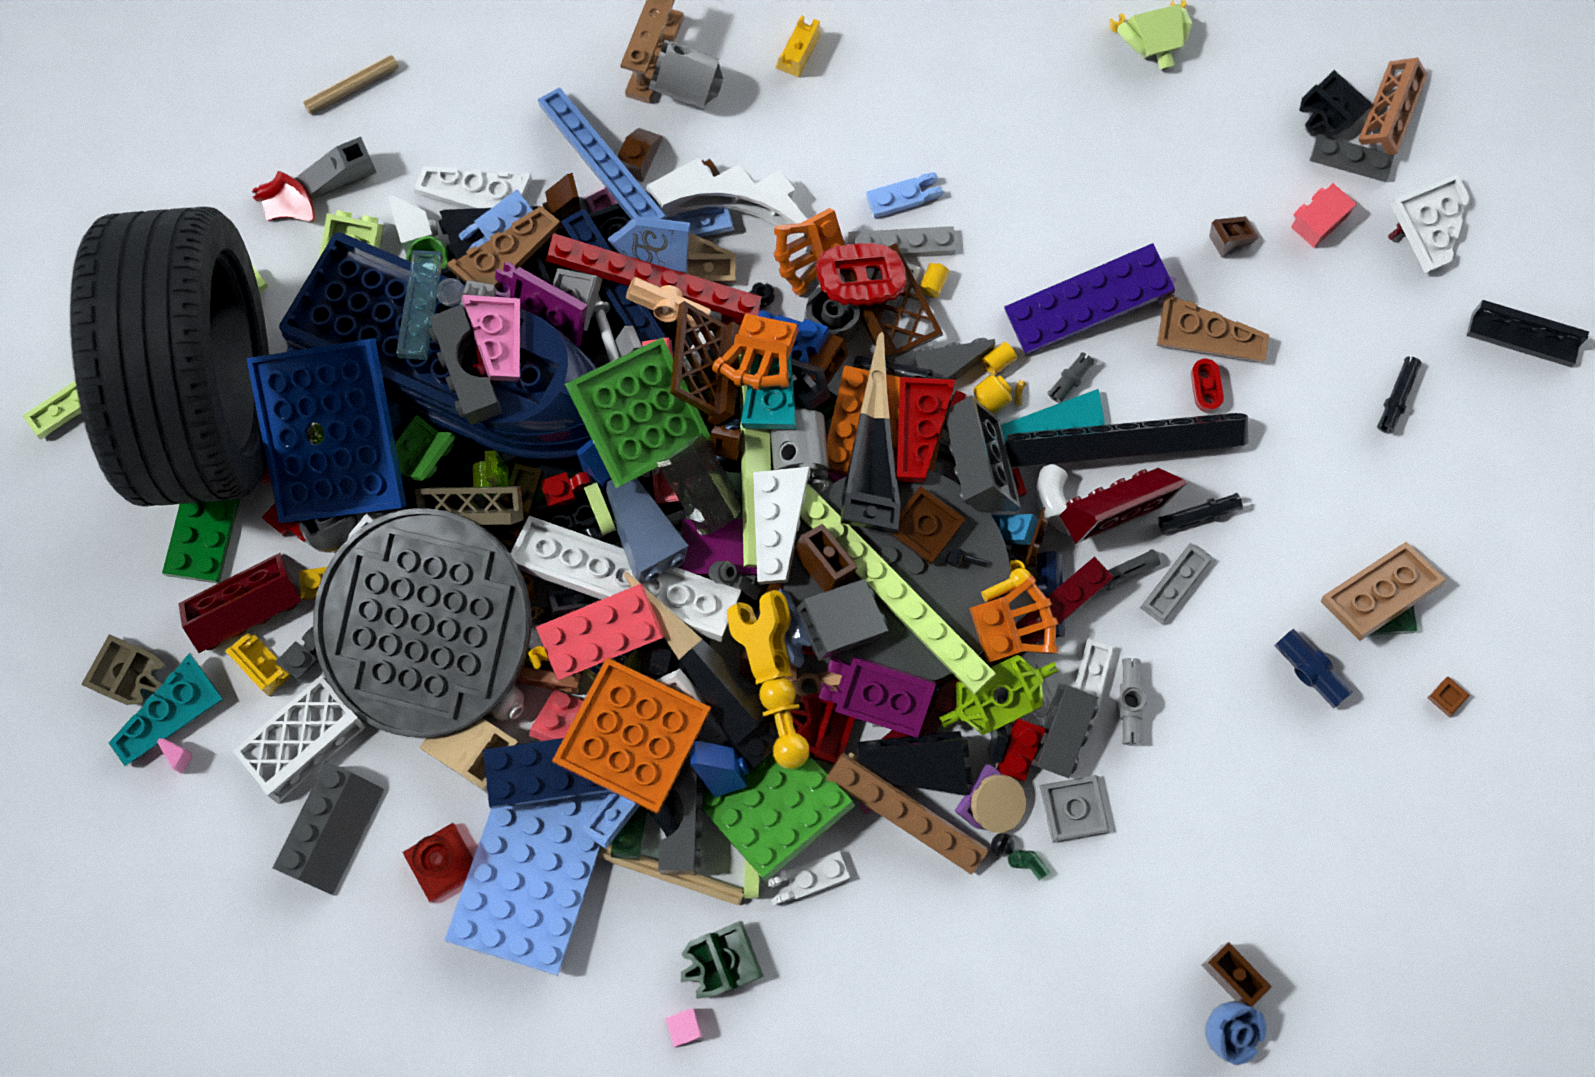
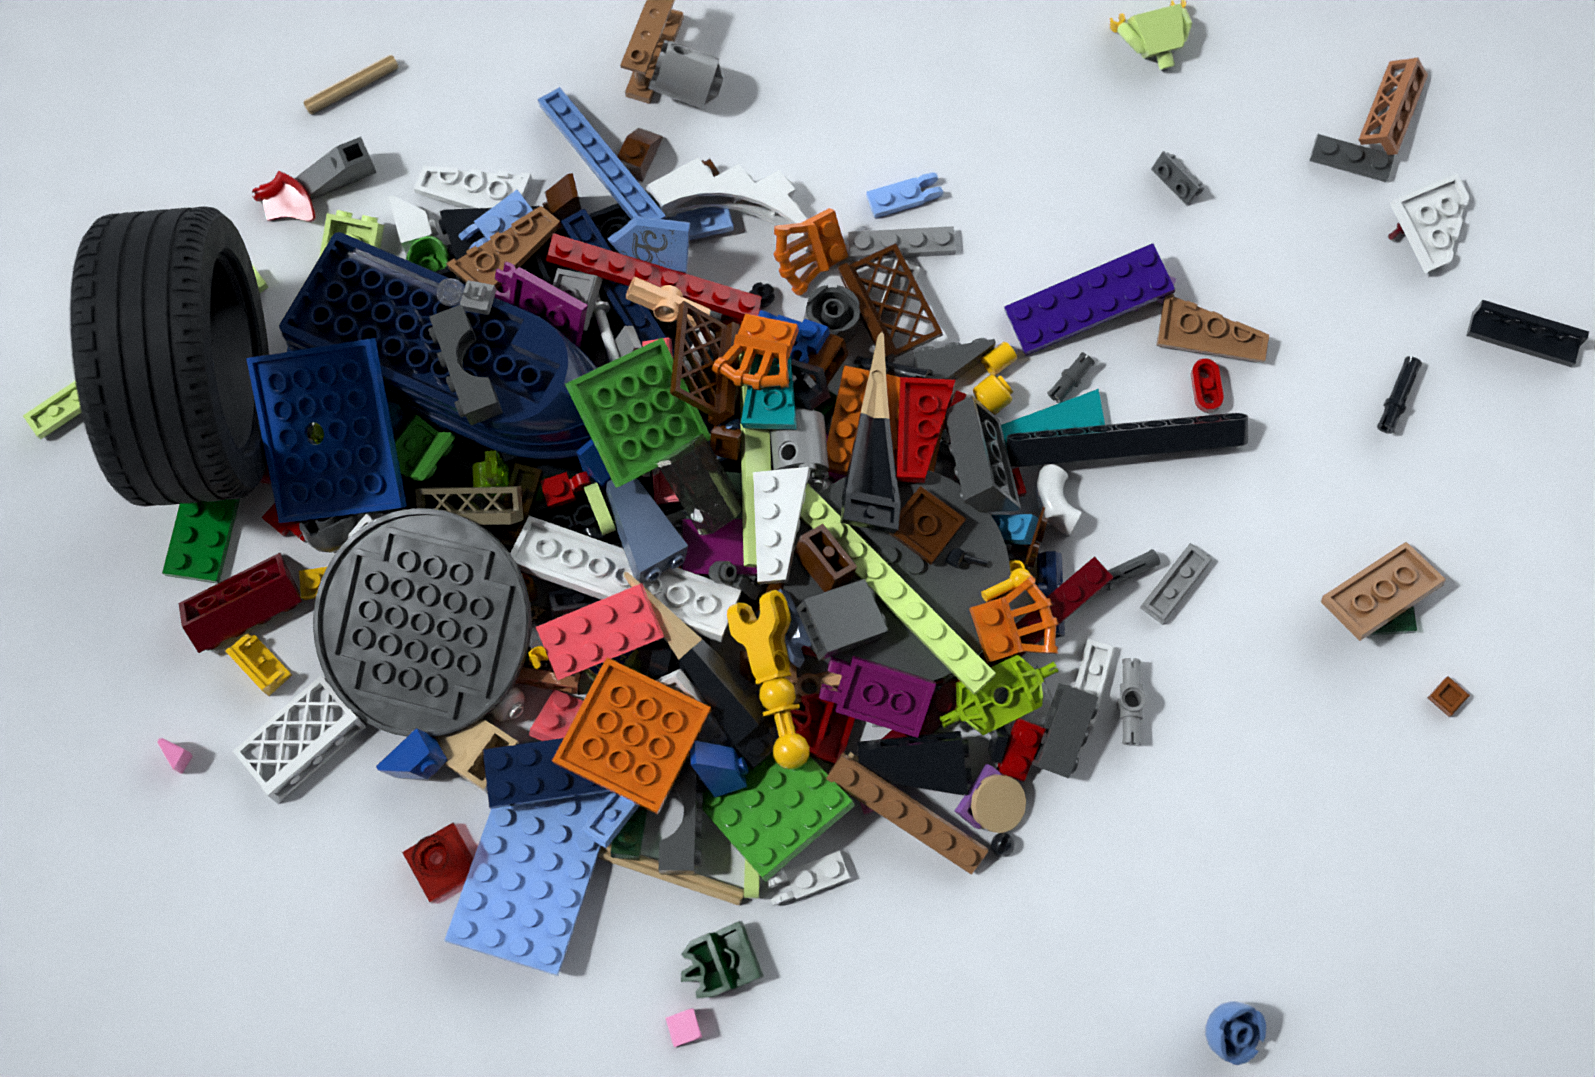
dark tan plate [81,634,165,705] -> none
teal wing [108,653,224,766] -> none
dark grey slope [272,761,385,895] -> none
dark grey plate [276,627,317,682] -> none
clear light blue plate [396,250,443,360] -> none
bright pink wing [462,295,520,382] -> none
dark red hand [472,341,488,377] -> none
bright pink slope [583,186,617,213] -> none
black cone [647,795,680,838] -> none
tan wing [687,232,736,282] -> none
yellow hinge [776,16,820,77] -> none
red piece [815,243,907,306] -> none
yellow piece [919,262,950,298] -> none
clear green arm [1008,849,1050,880] -> none
yellow leg [1015,380,1026,406] -> none
light grey tile [1040,775,1109,843] -> none
dark red slope [1059,468,1187,544] -> none
black pin [1158,493,1243,534] -> none
reddish brown brick [1201,942,1272,1007] -> none
reddish brown slope [1209,216,1259,257] -> none
dark blue piece [1274,628,1353,709] -> none
coral piece [1291,183,1357,248] -> none
black plate [1299,70,1372,139] -> none
none -> blue slope [376,728,448,780]
none -> dark grey hinge [1151,151,1204,205]

